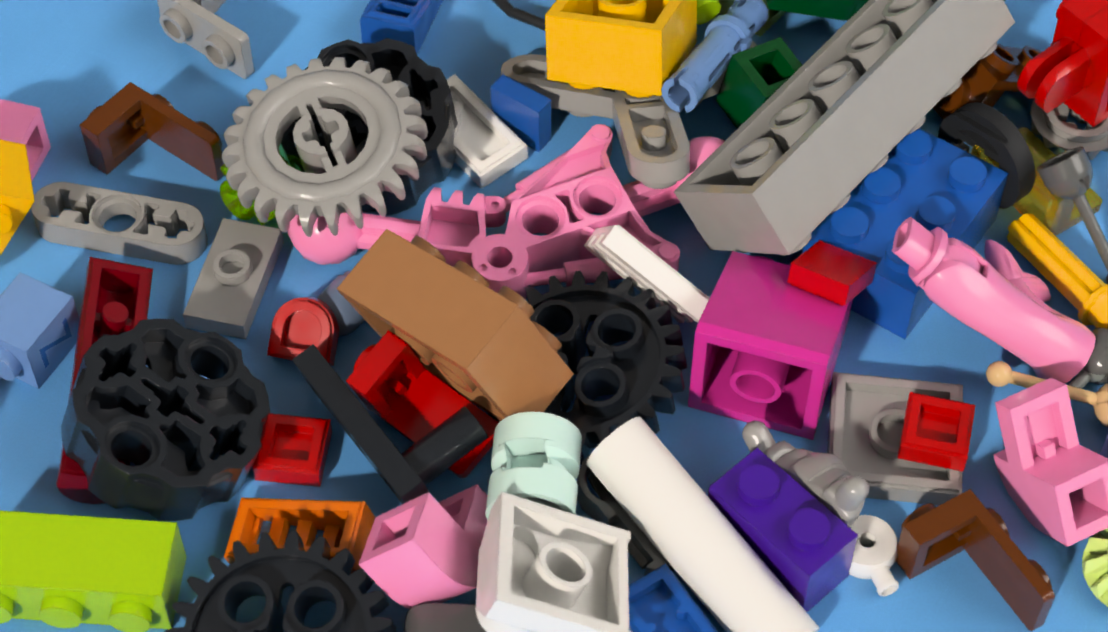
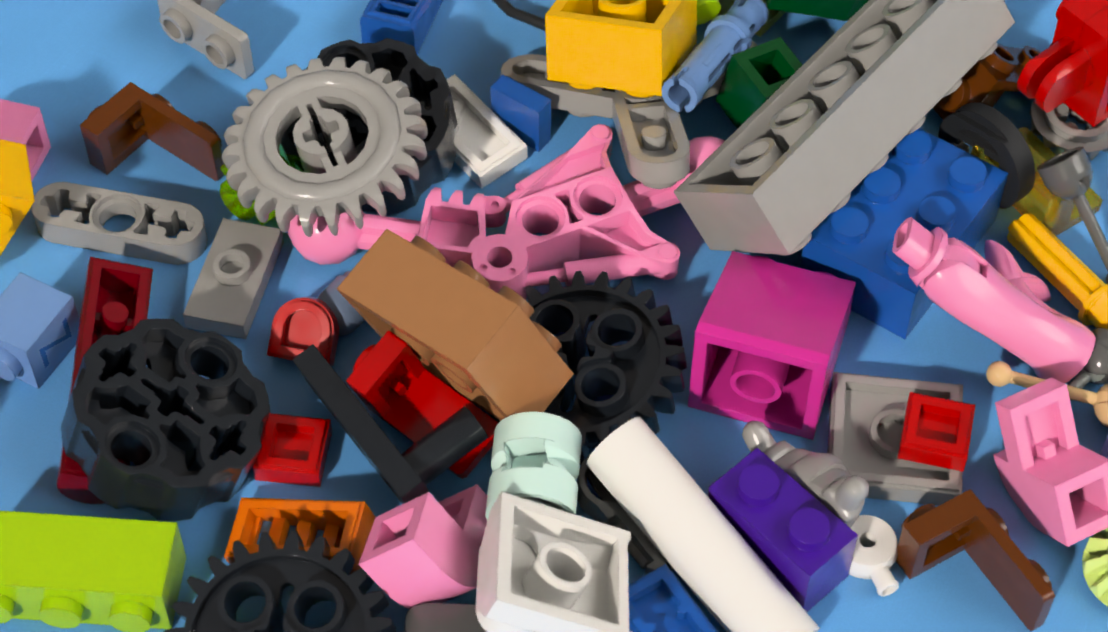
white tile [584,224,709,323] -> none
red tile [787,240,877,306] -> none

